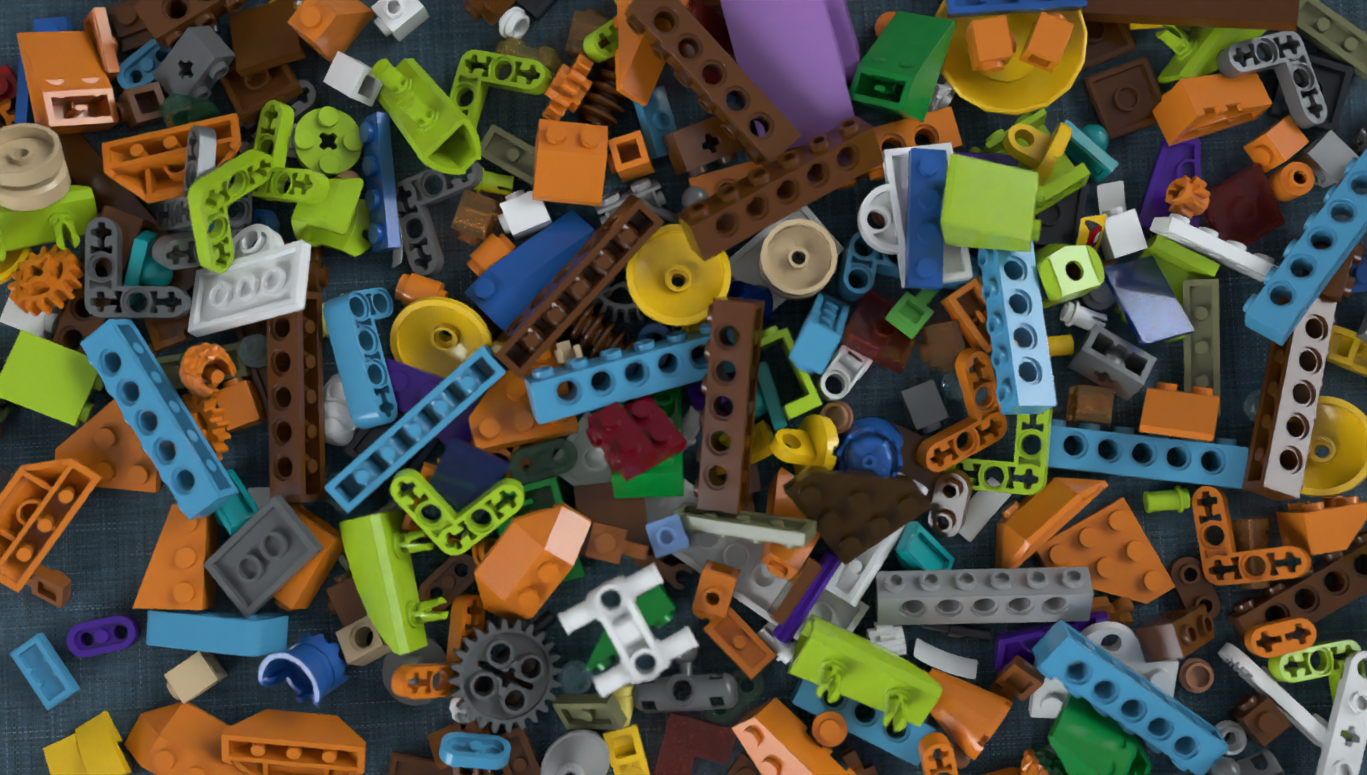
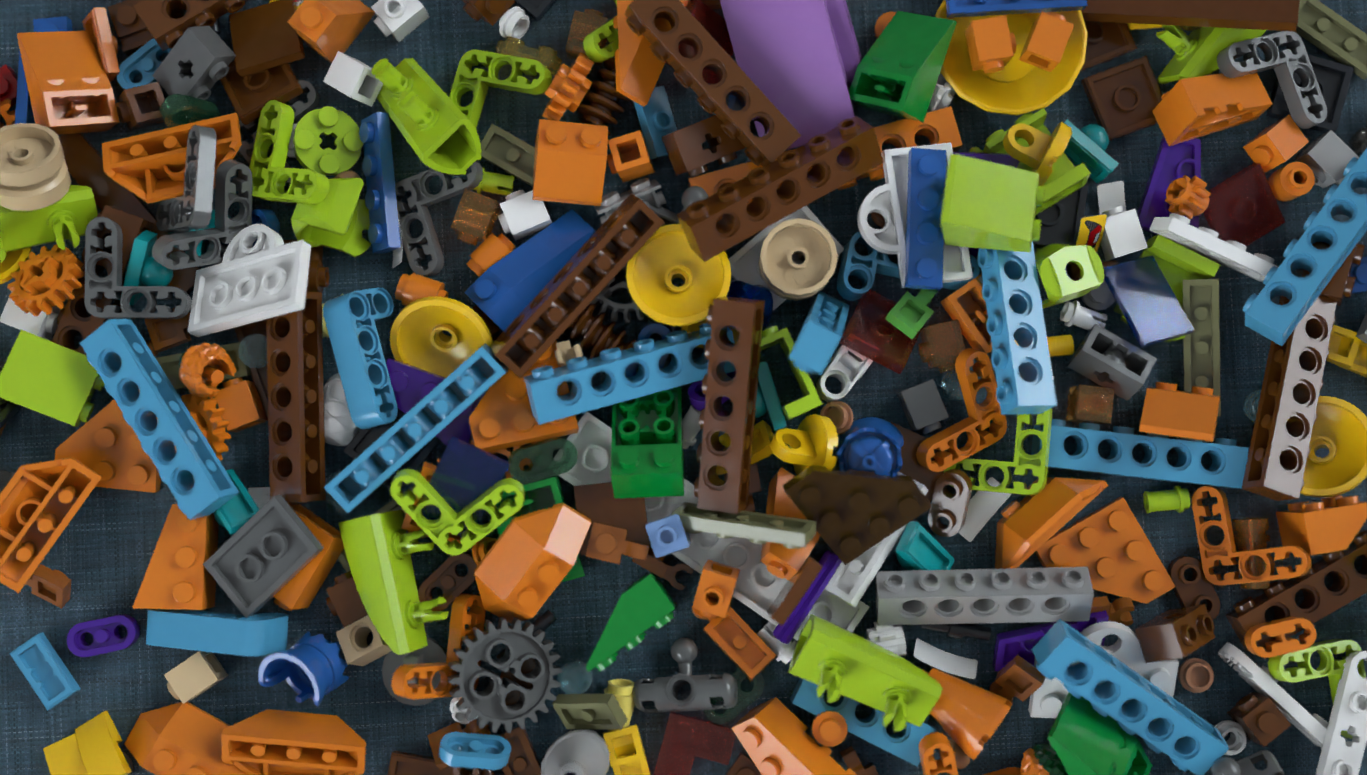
lime beam [188,149,274,274] -> none
white piece [558,562,698,698] -> none
dark red plate [585,395,687,482] -> none

